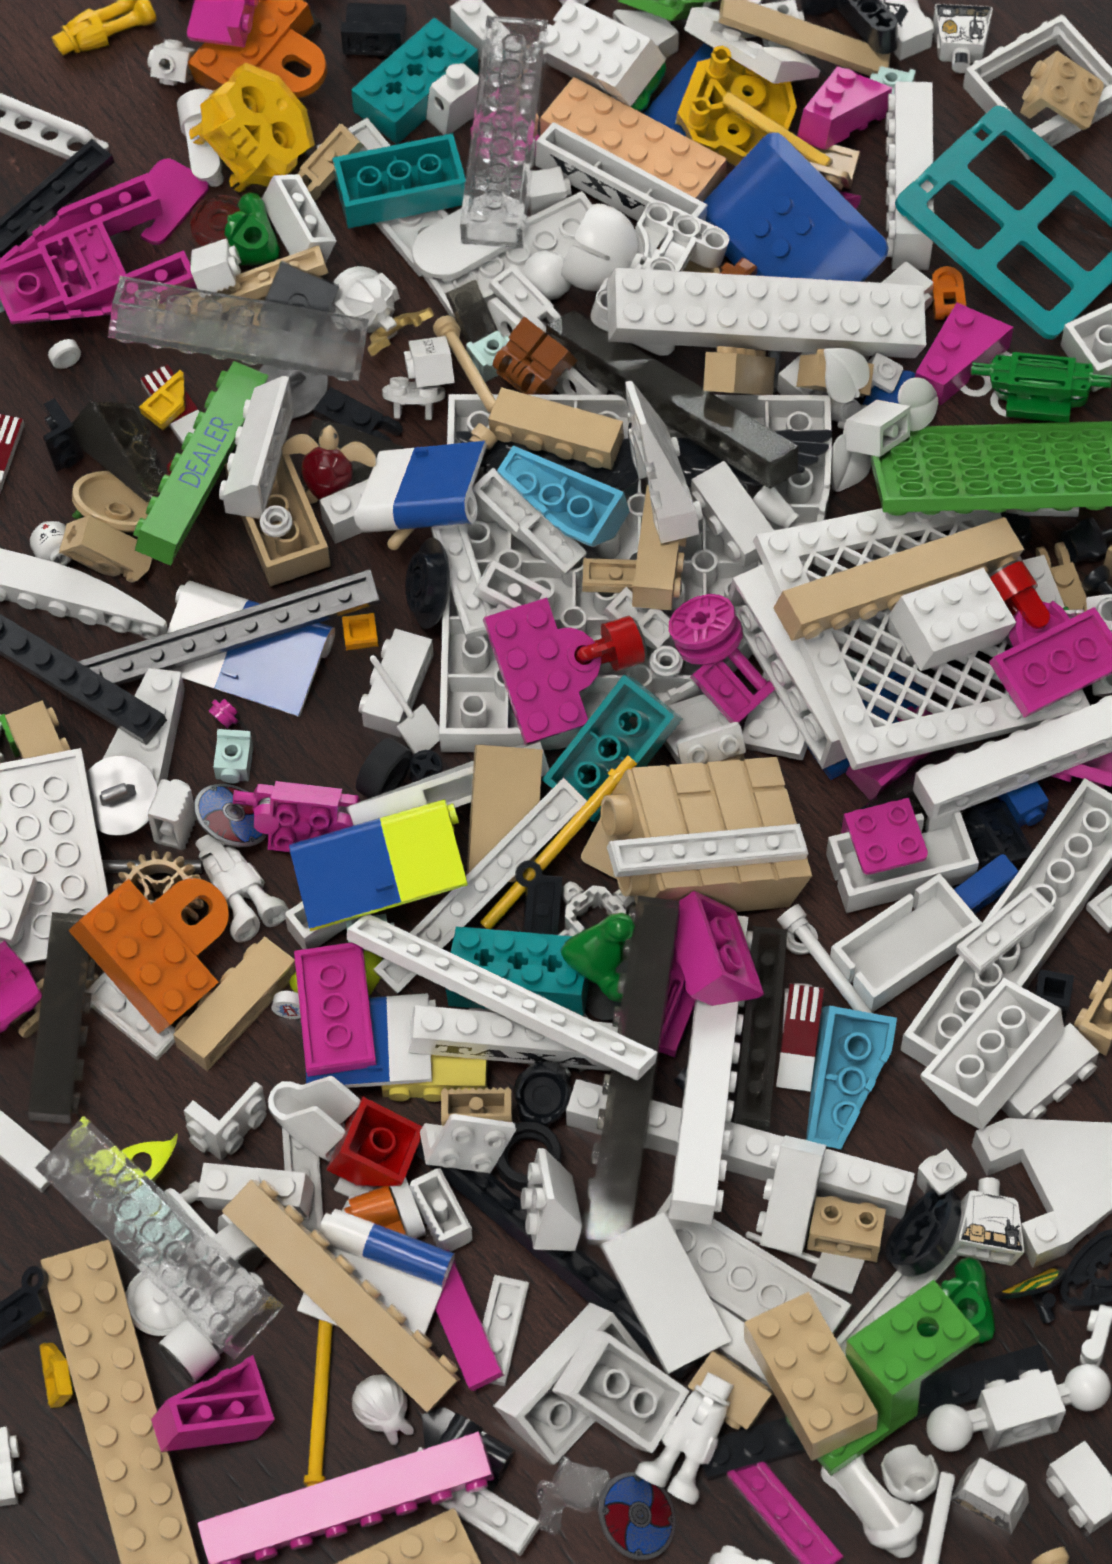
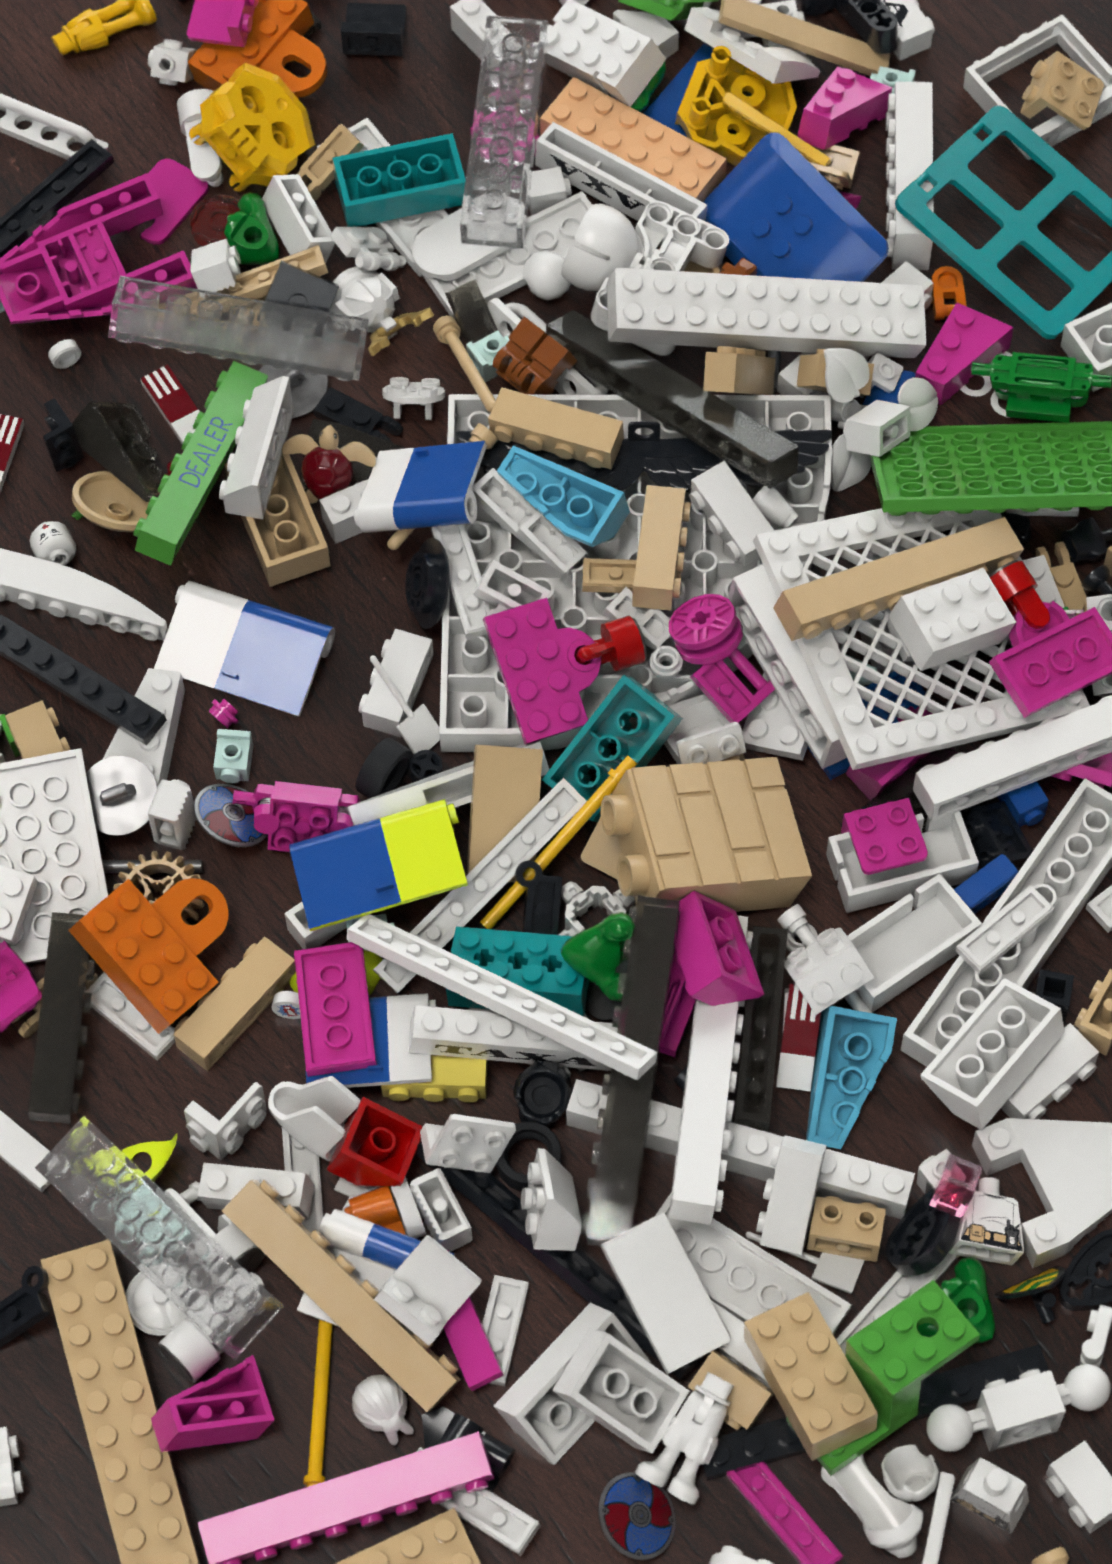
yellow tile [39,1343,73,1408] -> none
tan piece [59,515,152,583] -> none
plate [66,569,381,701] -> none
yellow tile [139,370,185,430] -> none
white piece [195,834,289,943] -> none
white plate [260,505,292,537] -> none
light orange tile [342,613,378,651] -> none
teal brick [351,18,479,144] -> none
white brick [404,336,455,388] -> none
white torso [426,64,489,135] -> none
tan brick [441,1087,512,1126] -> none
white hinge [489,264,568,338] -> none
clear animal [536,1456,612,1535] -> none
white tile [607,824,809,877] -> none
white wedge [625,381,703,543] -> none
white torso [933,4,992,73] -> none
none -> white plate [330,226,406,271]
none -> white bracket [374,1235,481,1346]
none -> white bracket [783,927,874,1015]
none -> clear pink brick [929,1154,983,1219]

